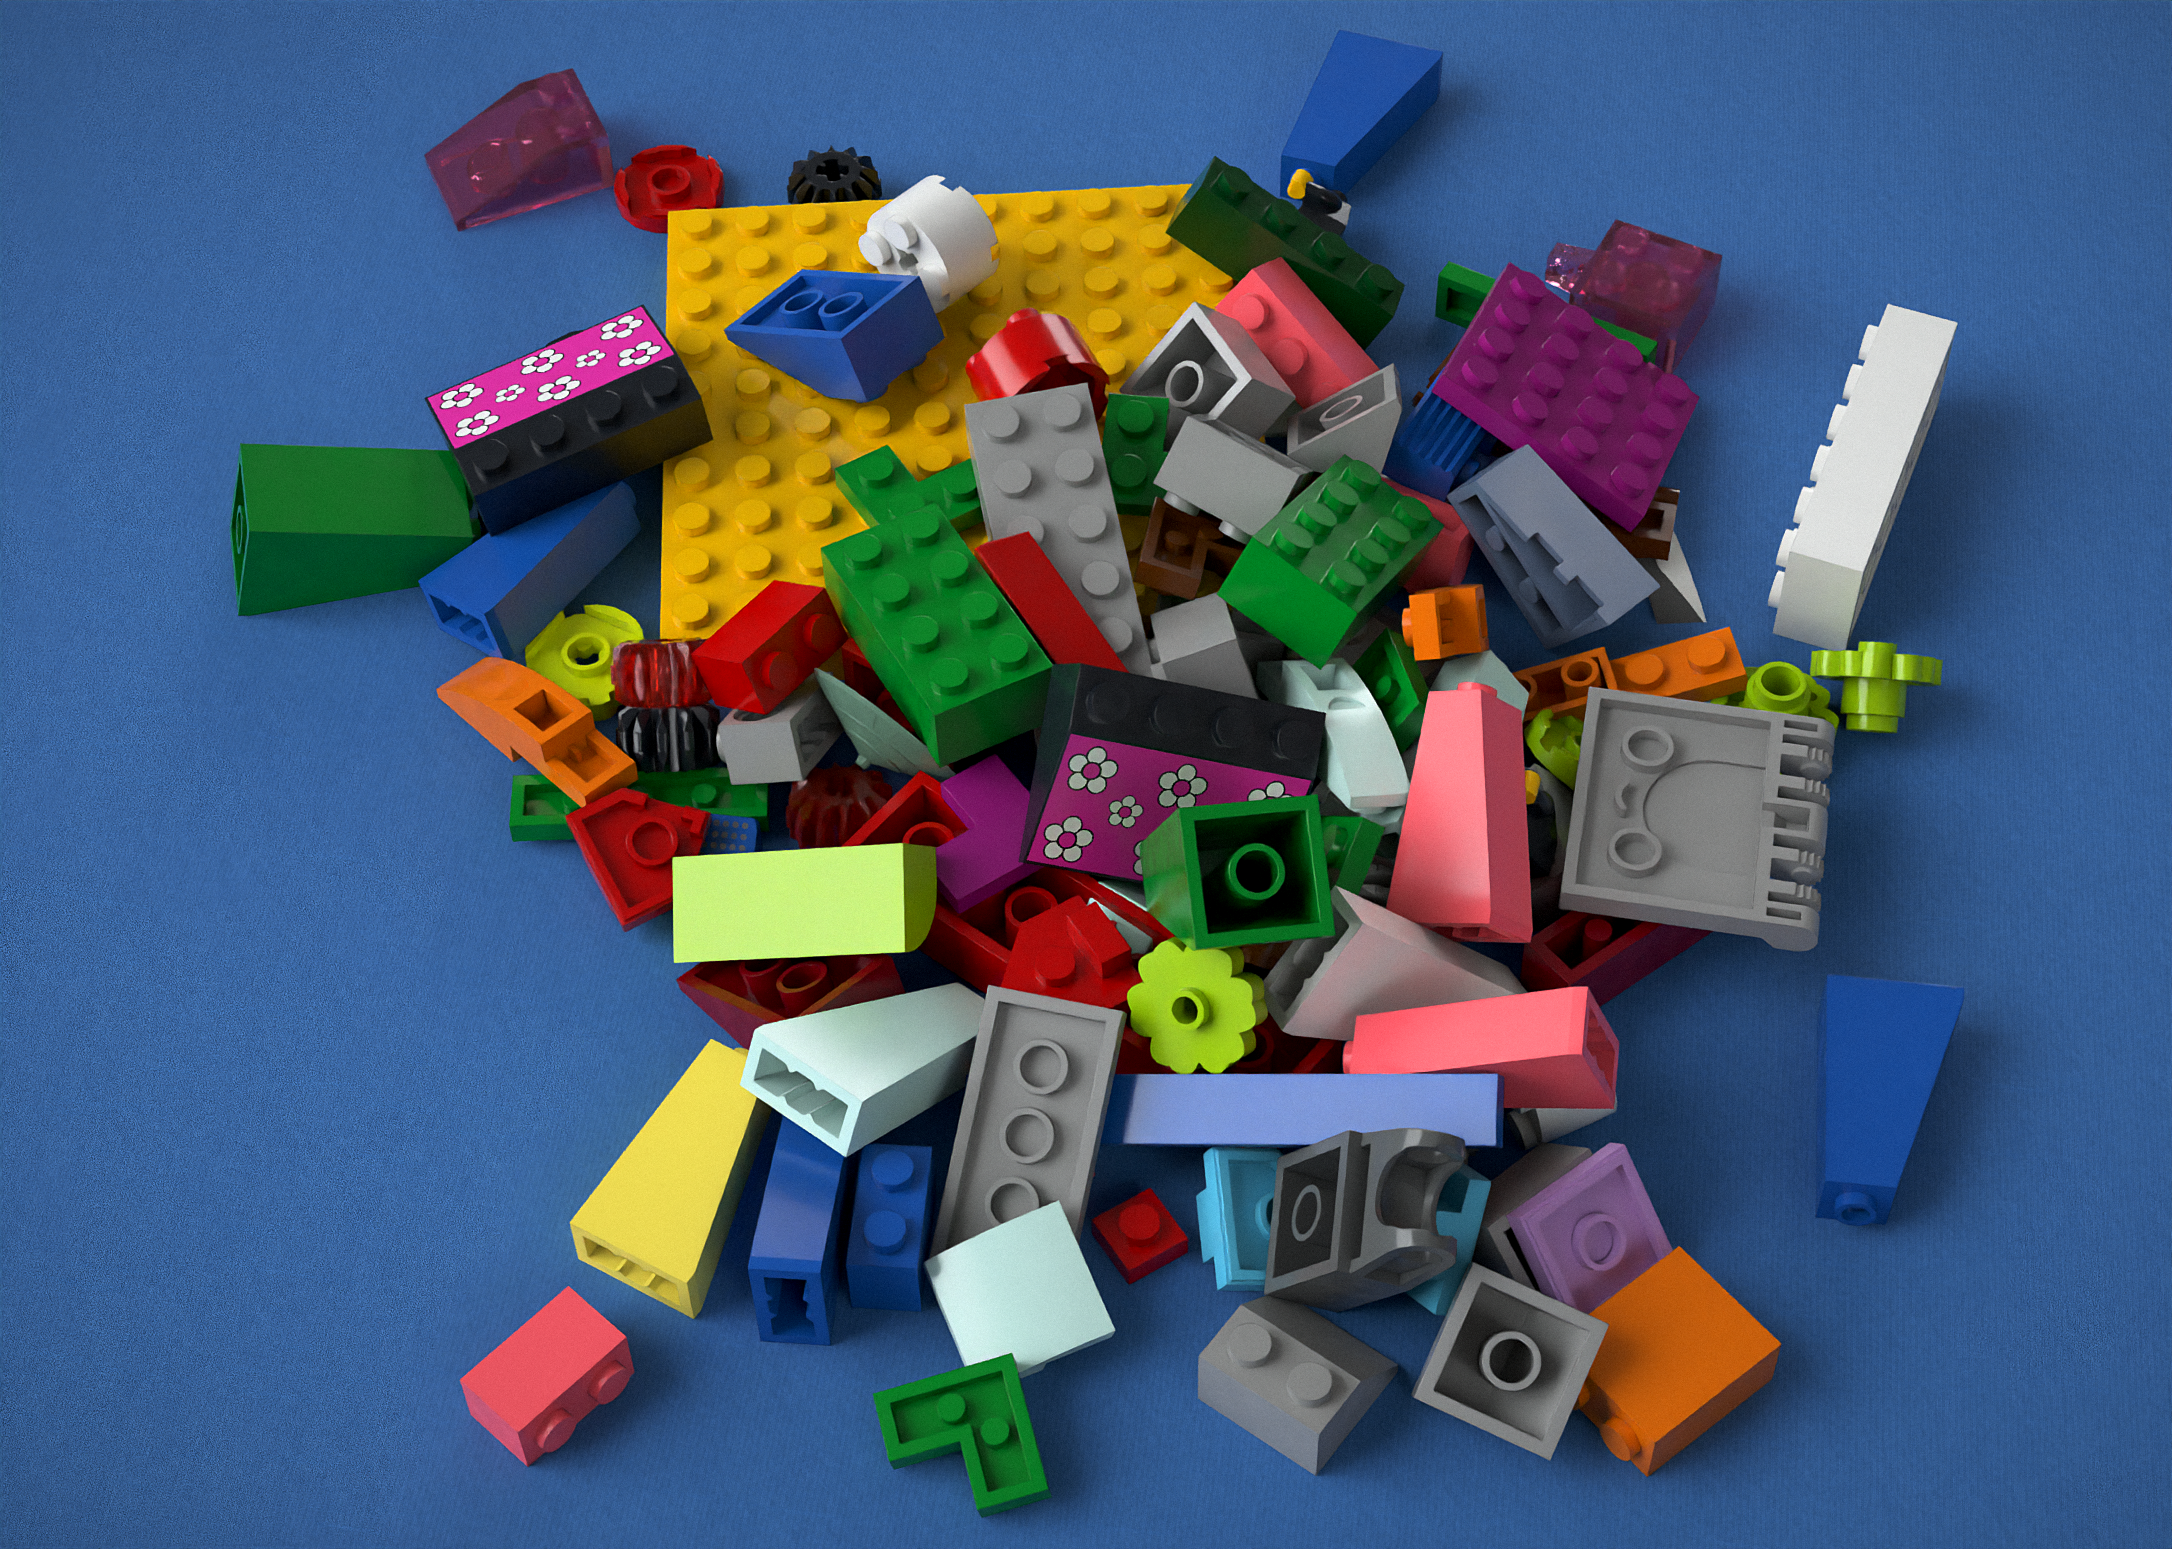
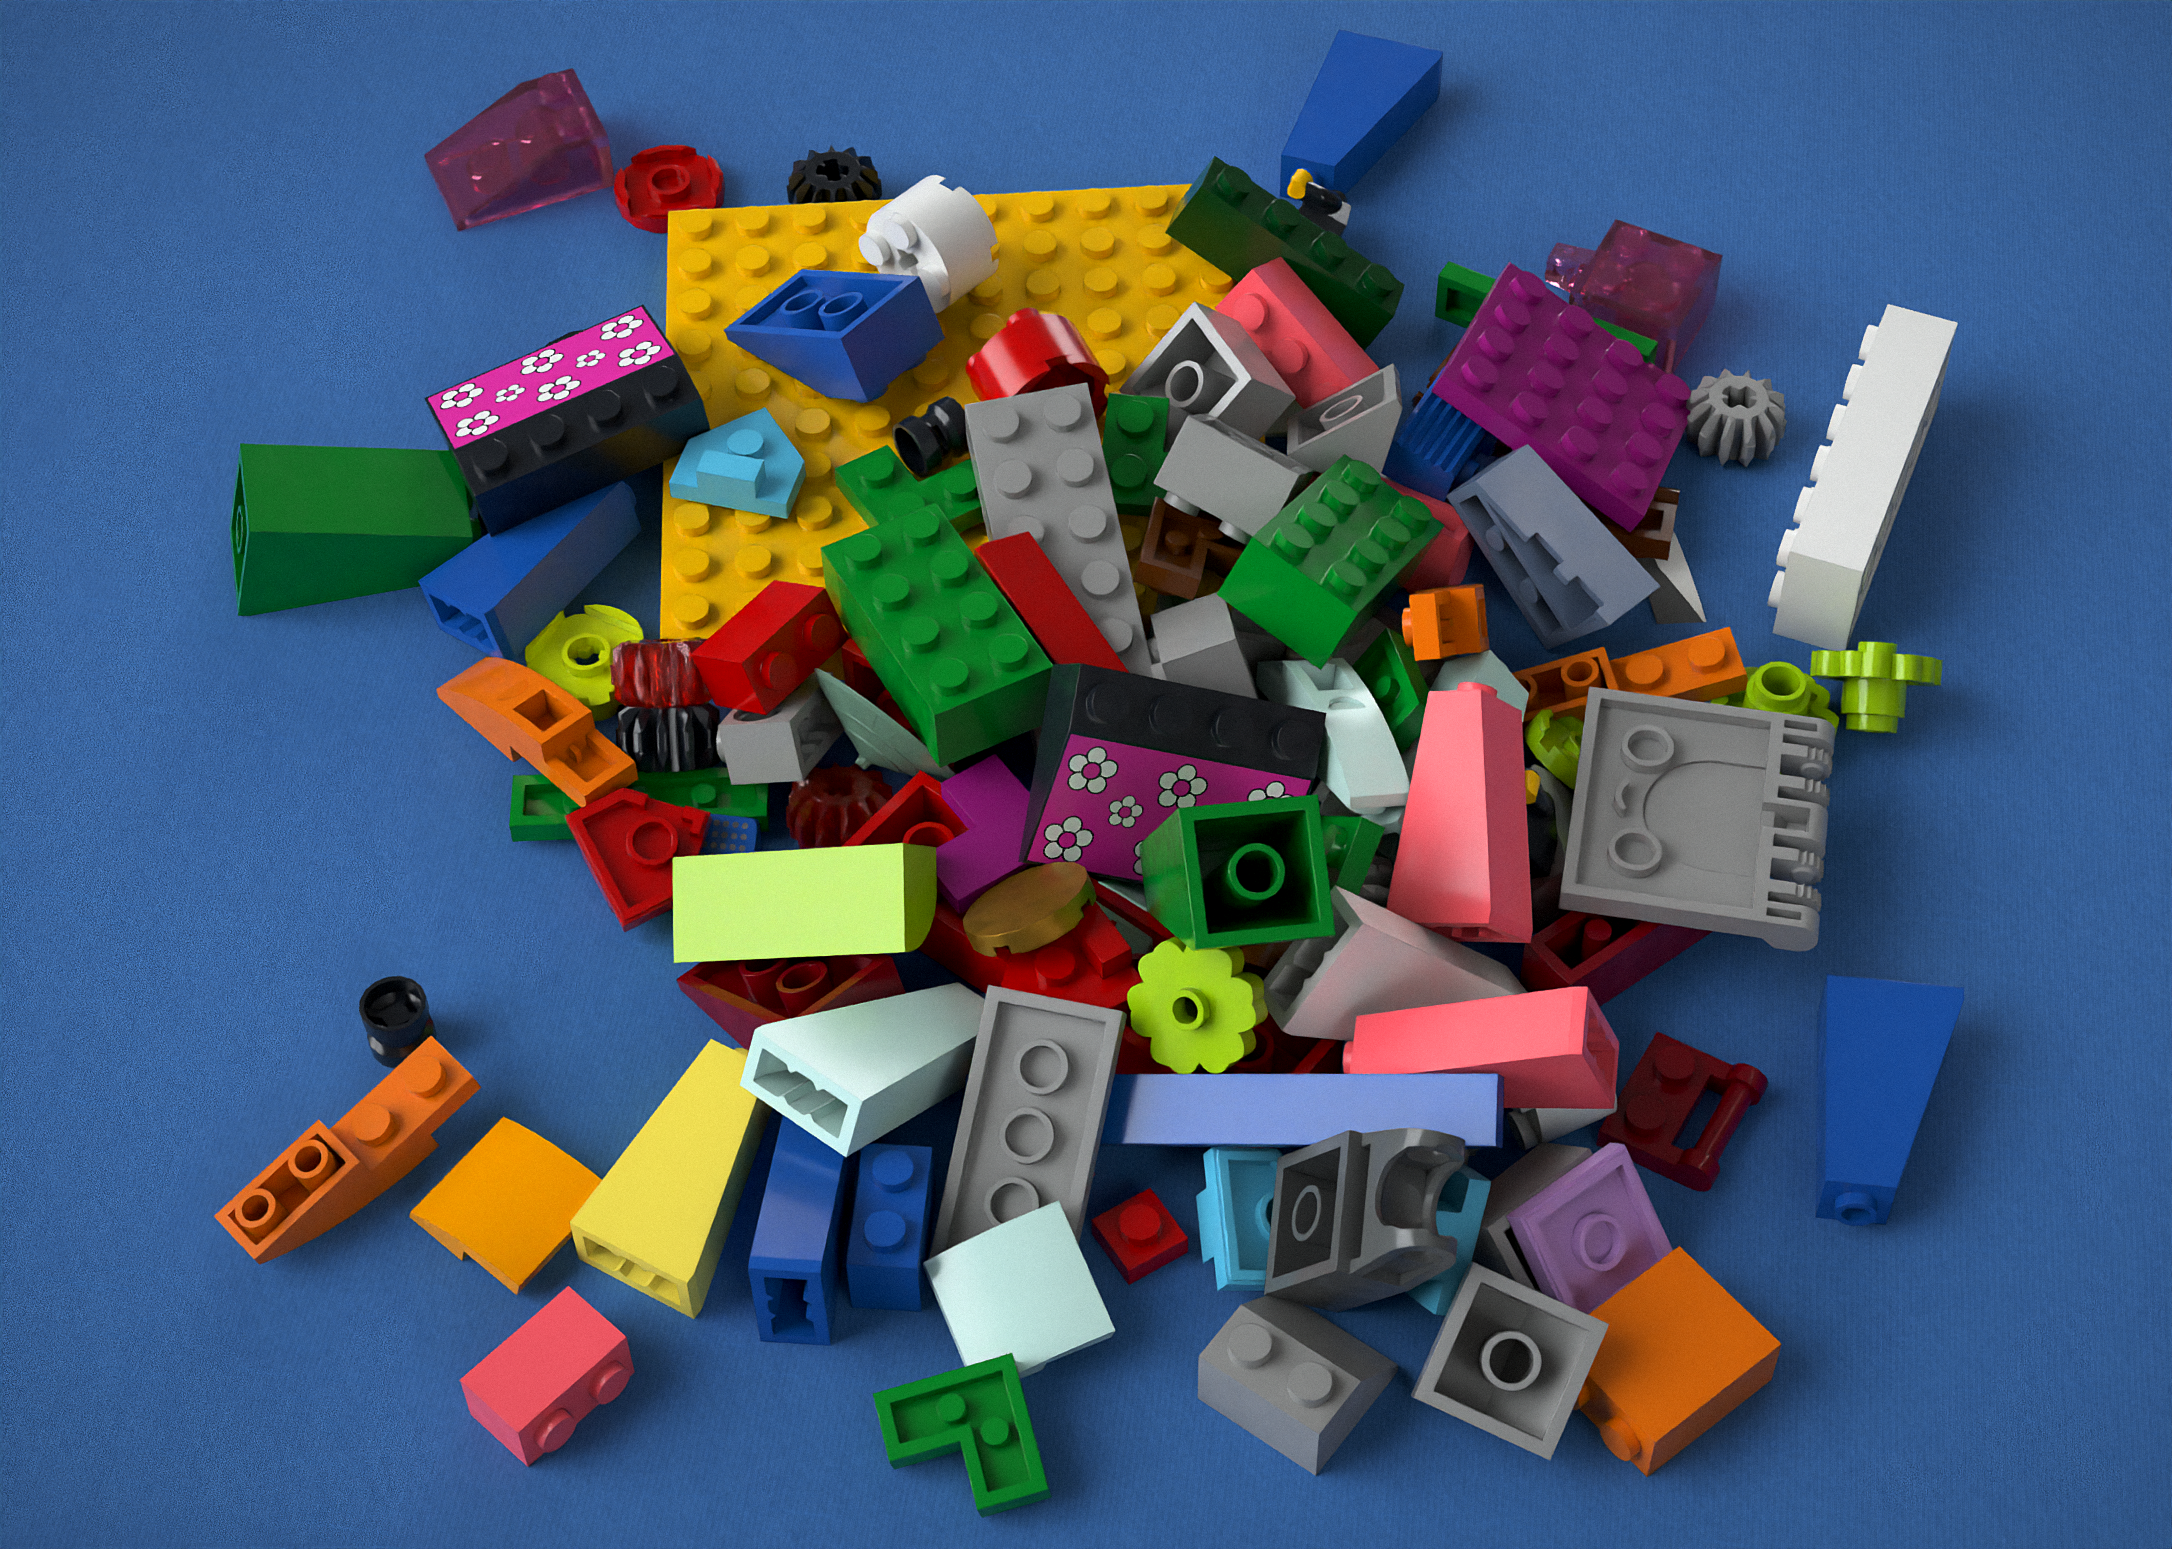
none -> orange slope [214,1036,481,1265]
none -> black wheel [359,976,437,1069]
none -> light orange slope [409,1116,602,1295]
none -> medium azure plate [669,407,806,519]
none -> black wheel [892,396,969,478]
none -> pearl gold tile [963,862,1097,957]
none -> dark red plate [1596,1031,1768,1192]
none -> light grey gear [1685,368,1787,468]

